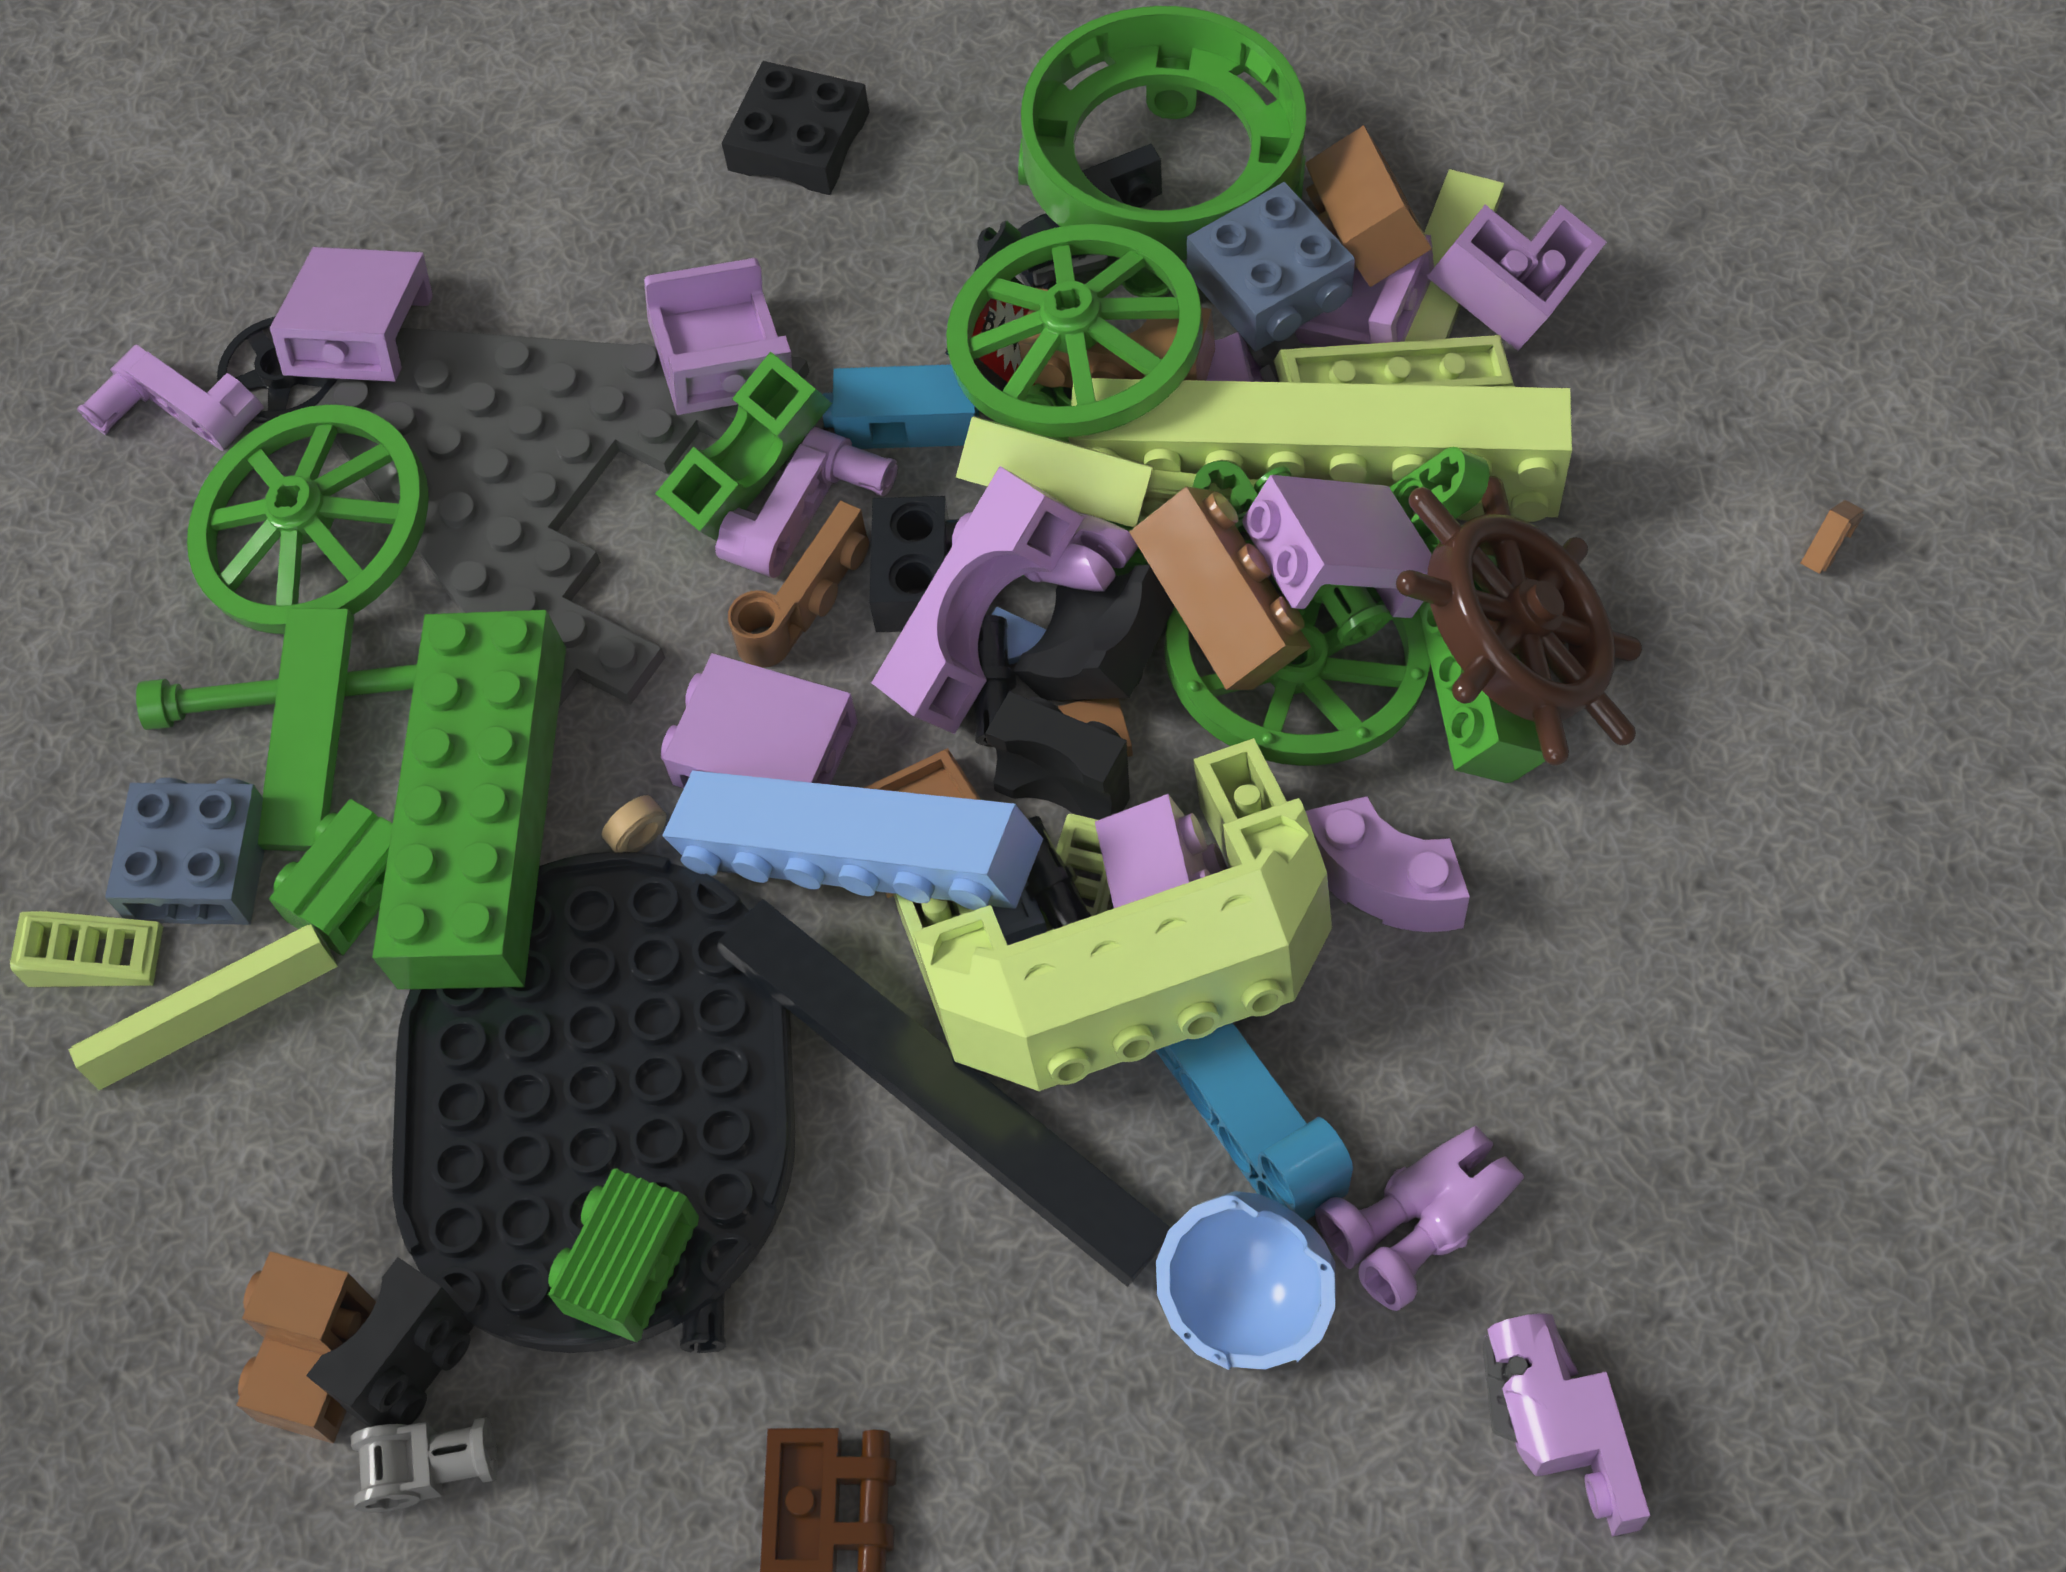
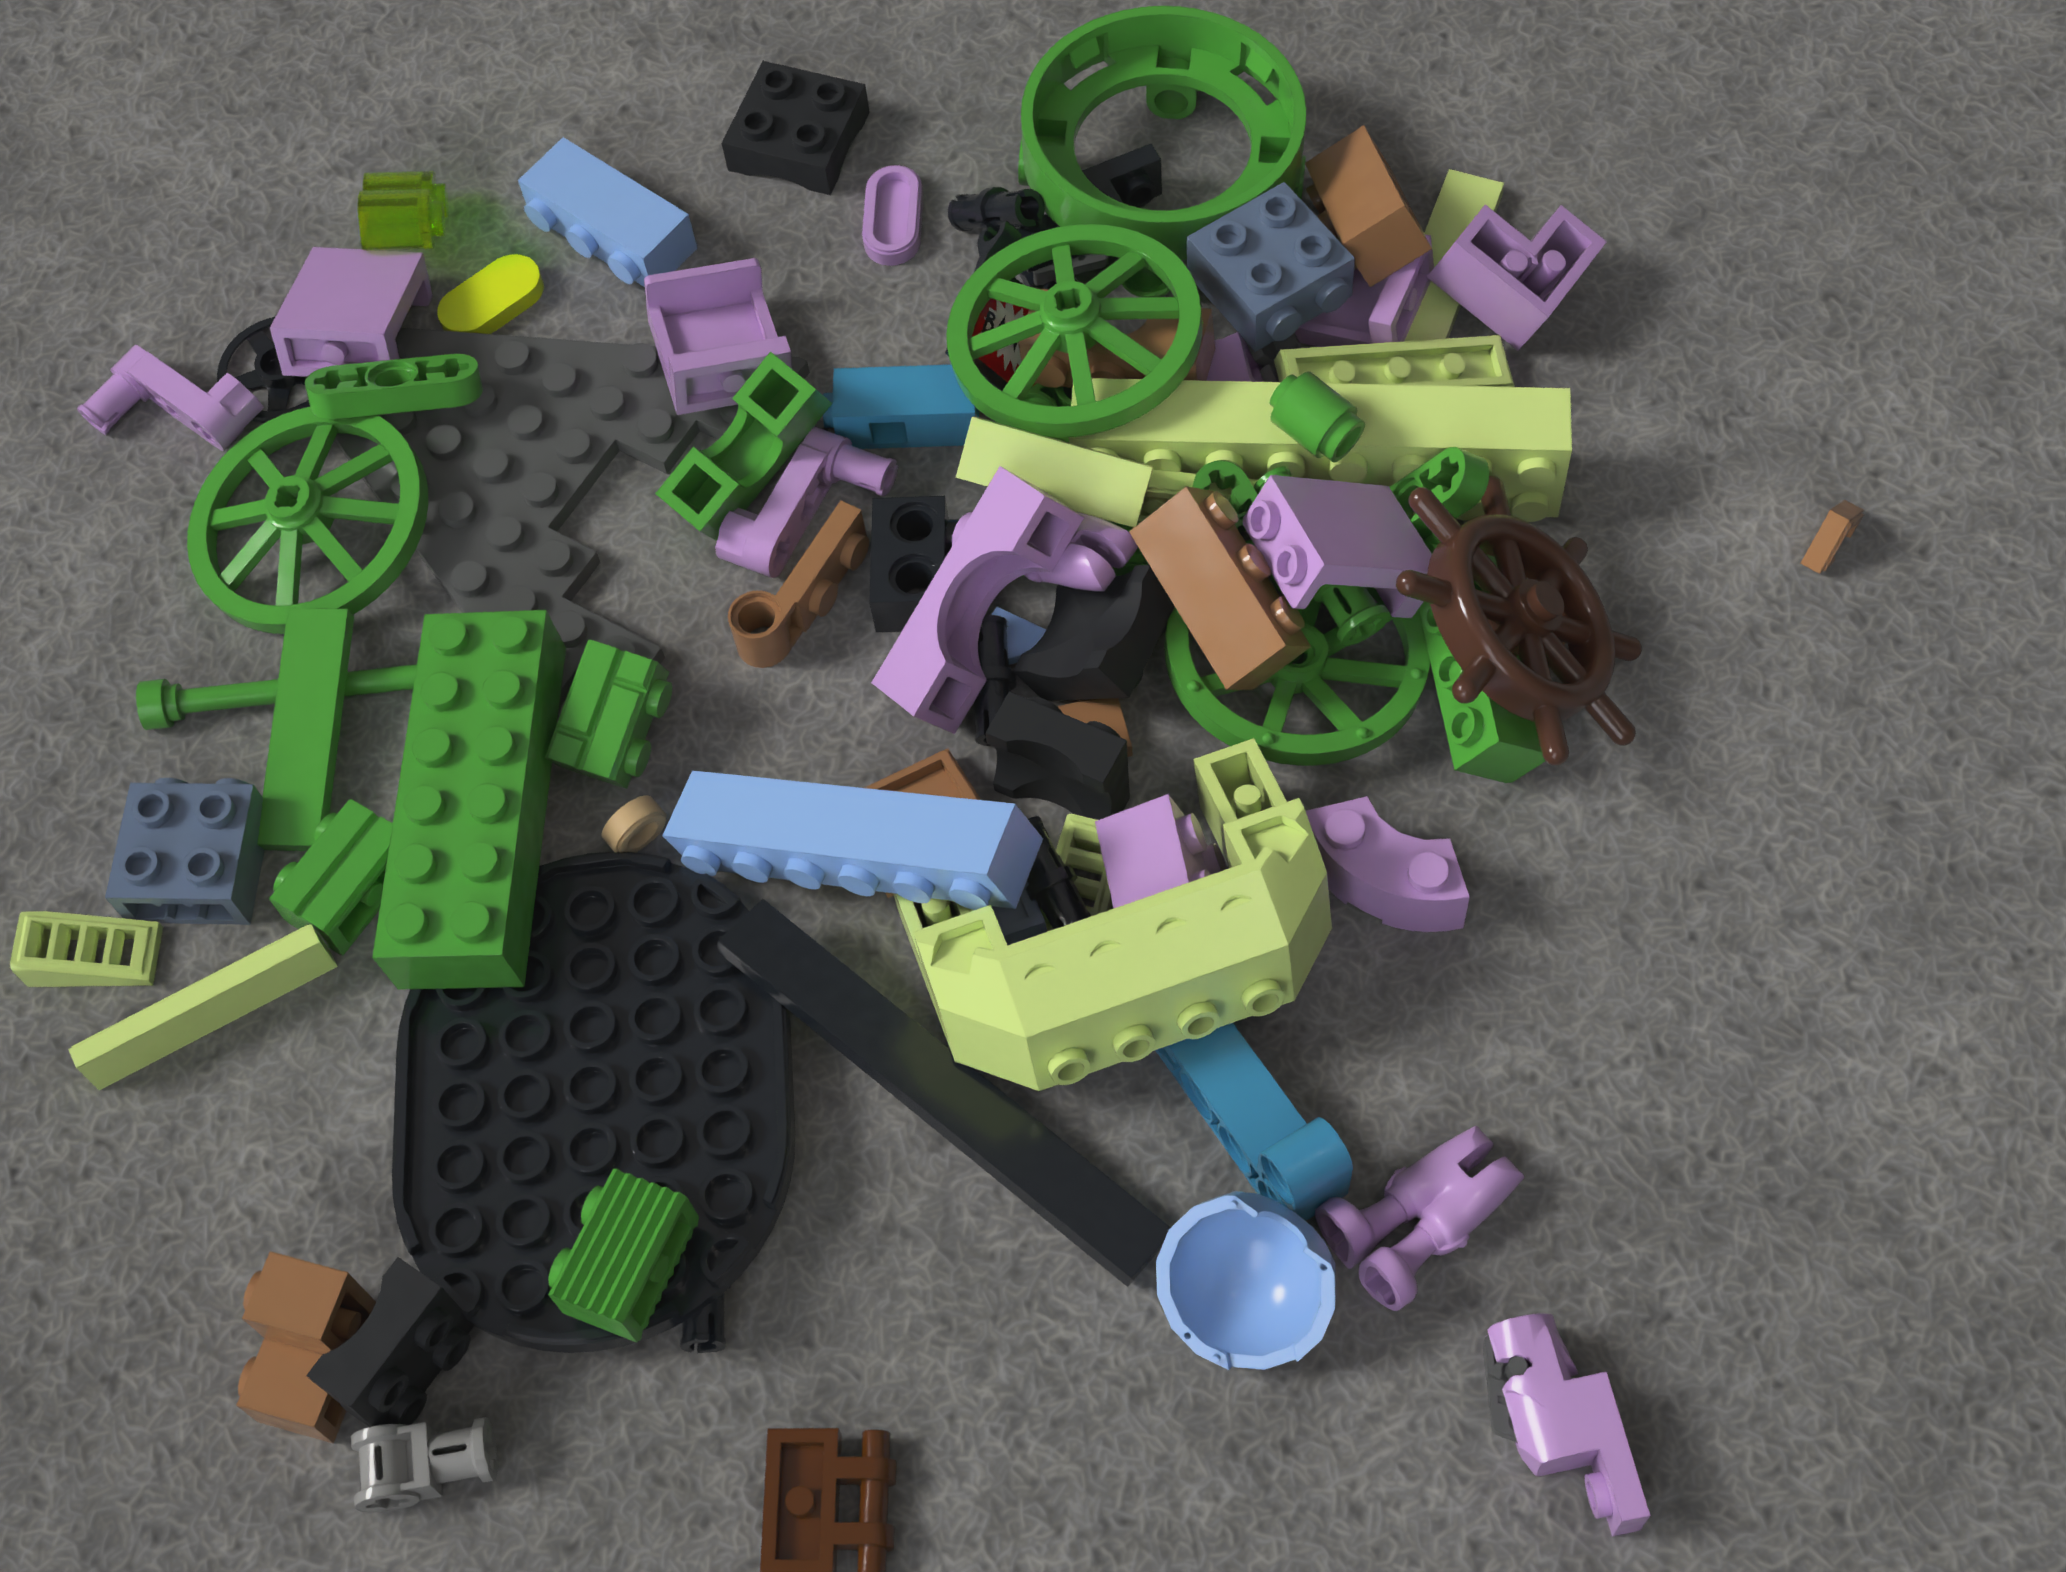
lavender panel [661,653,857,788] -> none
none -> bright green beam [305,354,483,419]
none -> clear neon green brick [358,171,449,251]
none -> neon yellow tile [437,254,544,334]
none -> light blue brick [518,137,697,287]
none -> bright green brick [545,639,672,789]
none -> lavender tile [862,165,923,266]
none -> black pin [948,187,1045,232]
none -> bright green brick [1269,371,1365,463]

